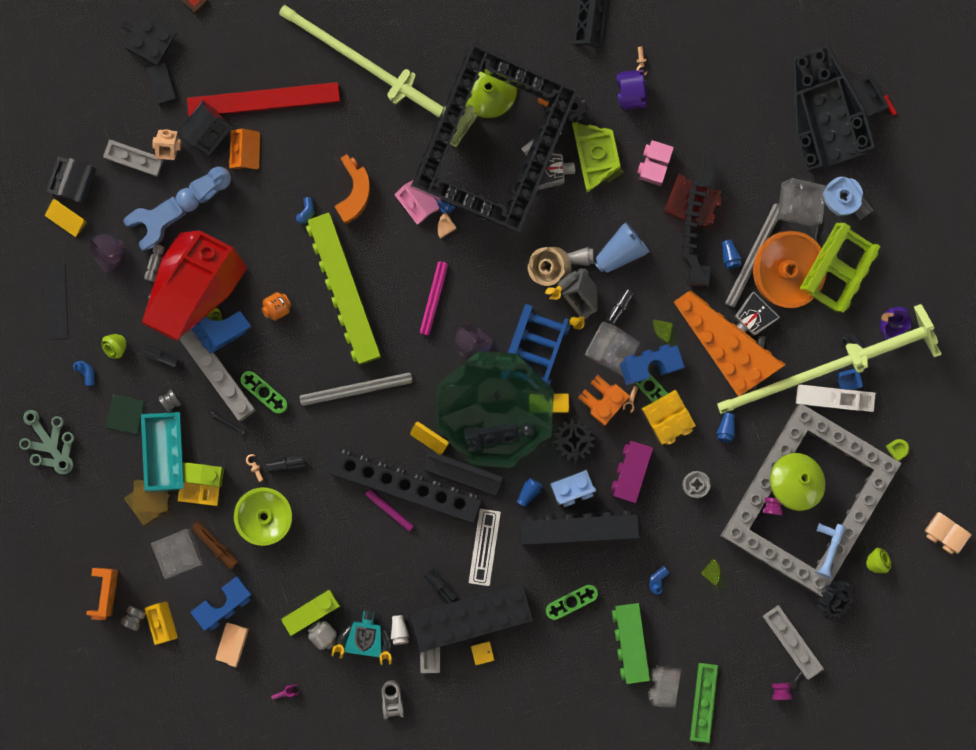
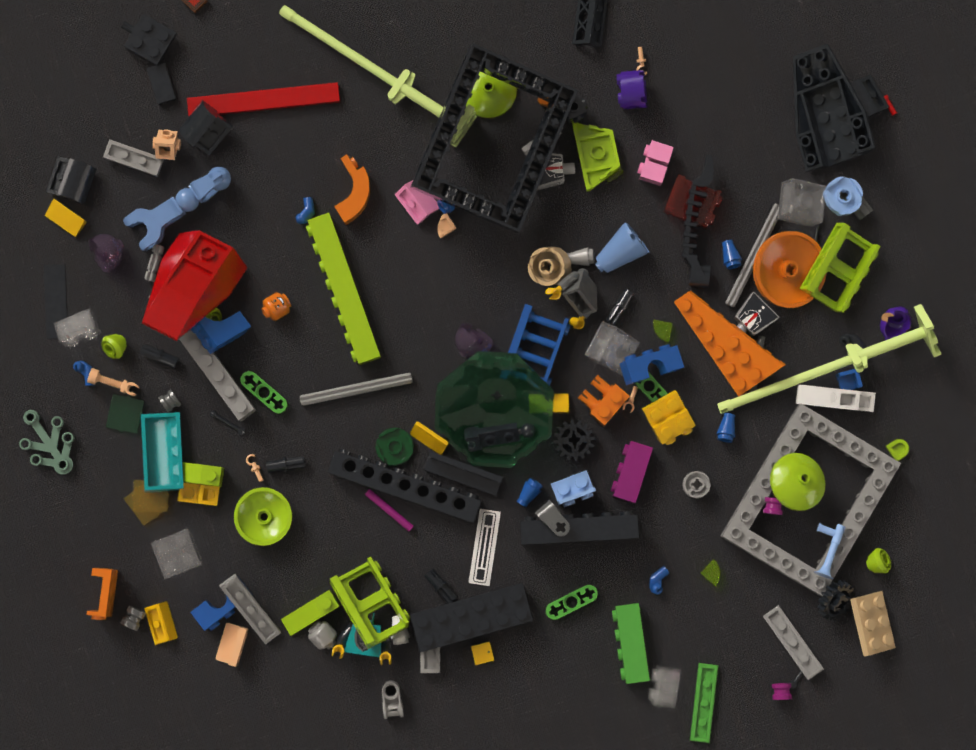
reddish brown pin [190,520,239,570] -> none
orange panel [229,128,260,170] -> none
magenta hand [271,684,300,700] -> none
dark pink axle [420,261,448,336] -> none
light nougat brick [924,512,972,554] -> none
none -> clear slope [54,308,100,347]
none -> light nougat bar [87,368,139,396]
none -> light grey tile [219,574,281,644]
none -> lime window [330,557,410,649]
none -> dark green tile [375,427,414,466]
none -> dark grey piece [535,500,570,536]
none -> tan plate [850,591,896,656]

